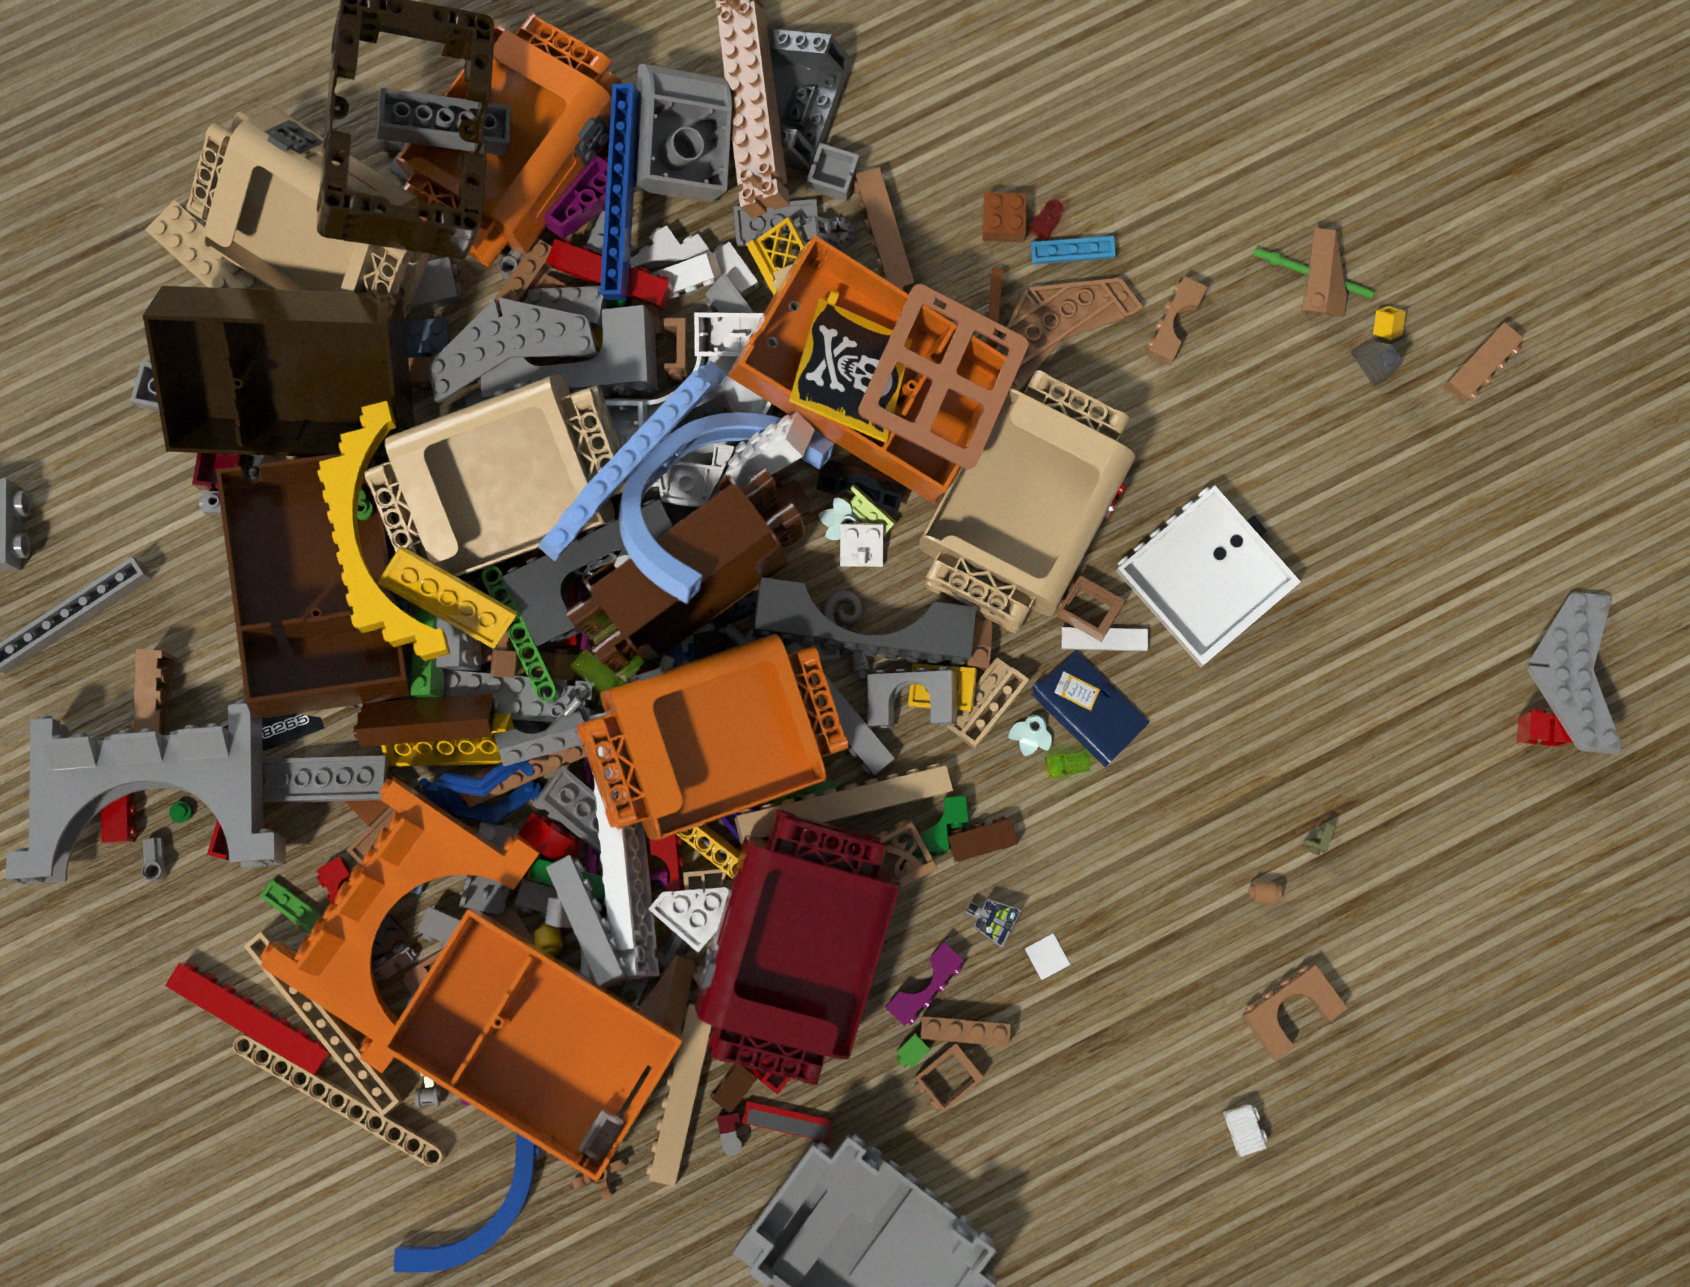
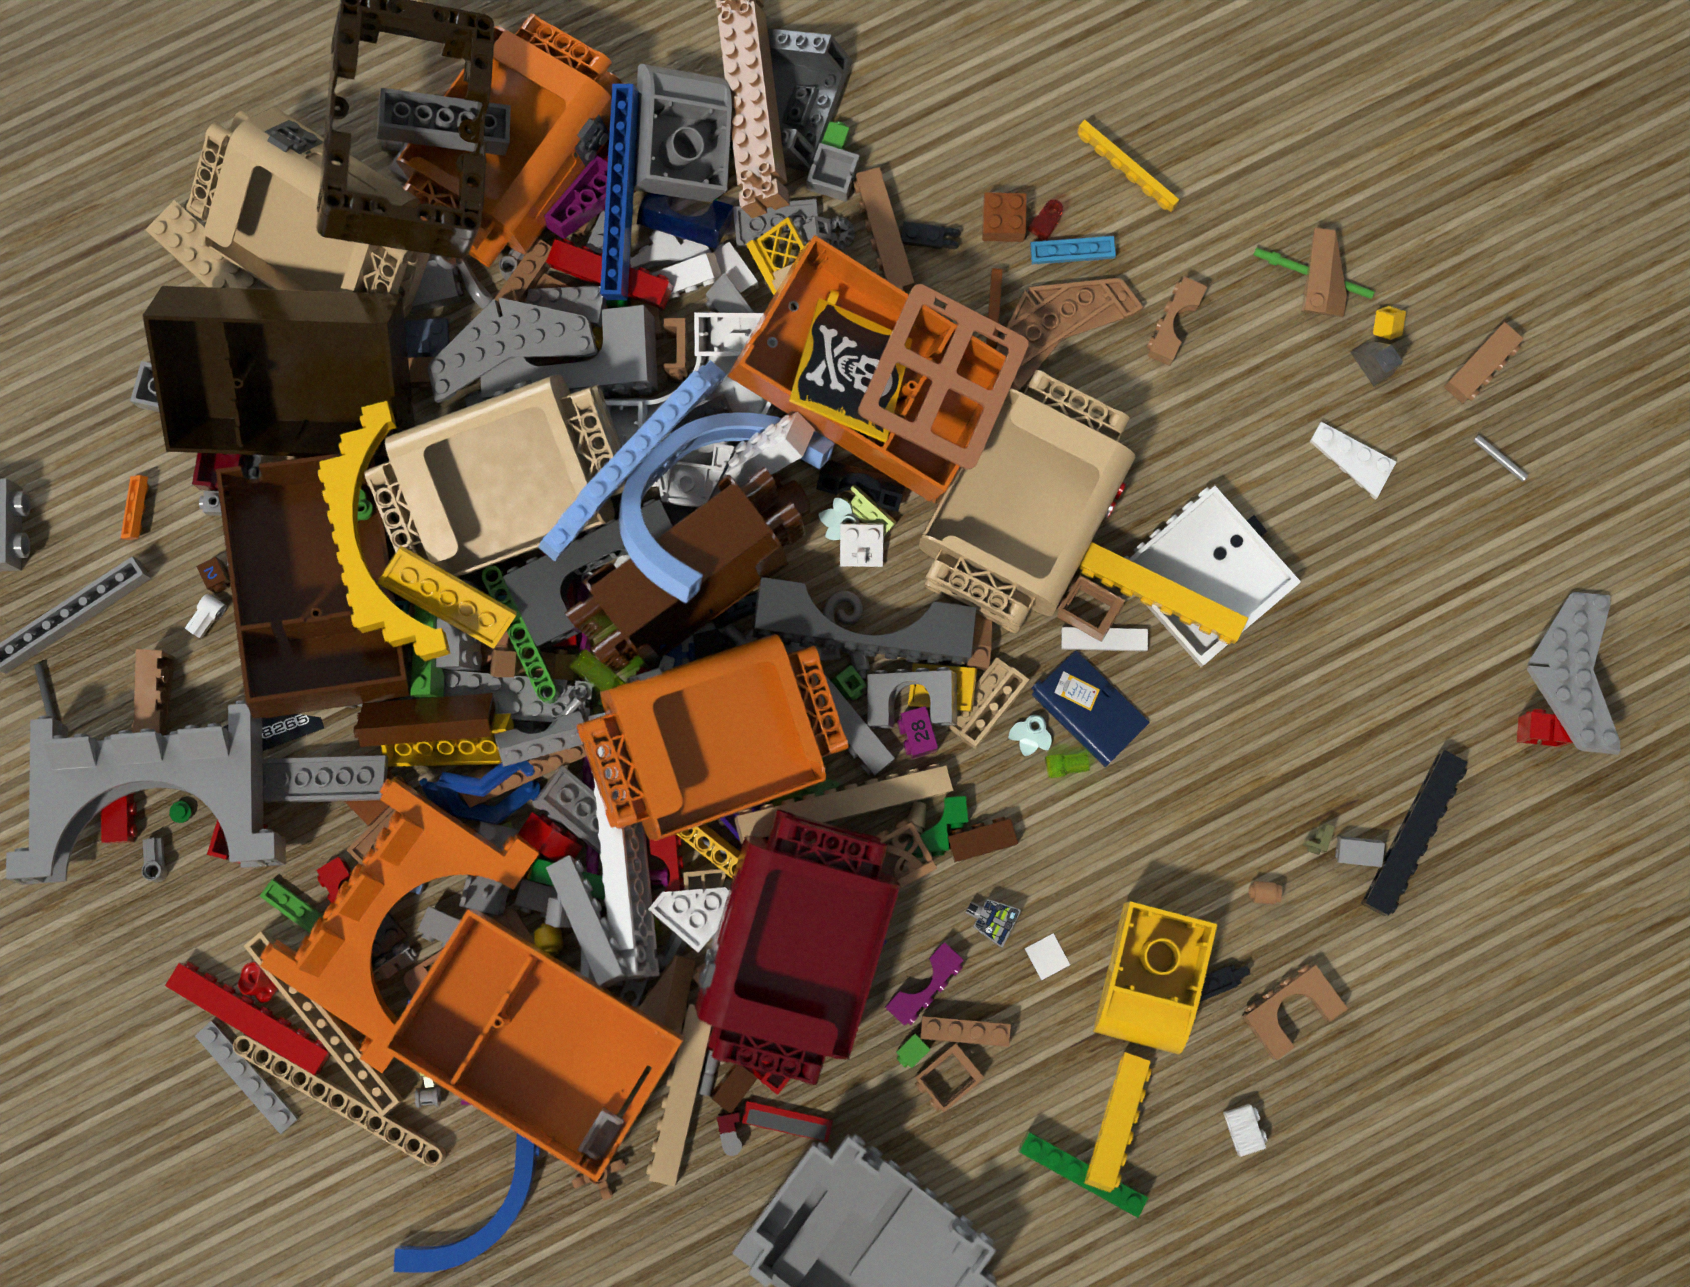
none -> dark grey bar [34,663,57,720]
none -> orange plate [121,475,149,540]
none -> white piece [185,594,227,639]
none -> light grey plate [195,1021,299,1134]
none -> reddish brown brick [196,557,230,593]
none -> red hair [237,962,278,1003]
none -> light grey plant [431,254,494,309]
none -> clear blue arch [636,193,734,249]
none -> light grey piece [697,1049,718,1096]
none -> bright green brick [822,121,849,150]
none -> bright green brick [830,665,867,701]
none -> magenta brick [897,706,938,759]
none -> black hinge [901,221,961,249]
none -> tan cone [906,801,926,835]
none -> green arch [1017,1131,1148,1218]
none -> yellow plate [1077,120,1179,212]
none -> yellow brick [1079,542,1248,645]
none -> yellow brick [1084,1052,1152,1192]
none -> yellow brick [1093,901,1217,1055]
none -> black hinge [1199,965,1250,1002]
none -> white wing [1310,422,1396,500]
none -> light grey hinge [1335,836,1385,867]
none -> black brick [1361,750,1467,916]
none -> light grey bar [1474,435,1528,482]

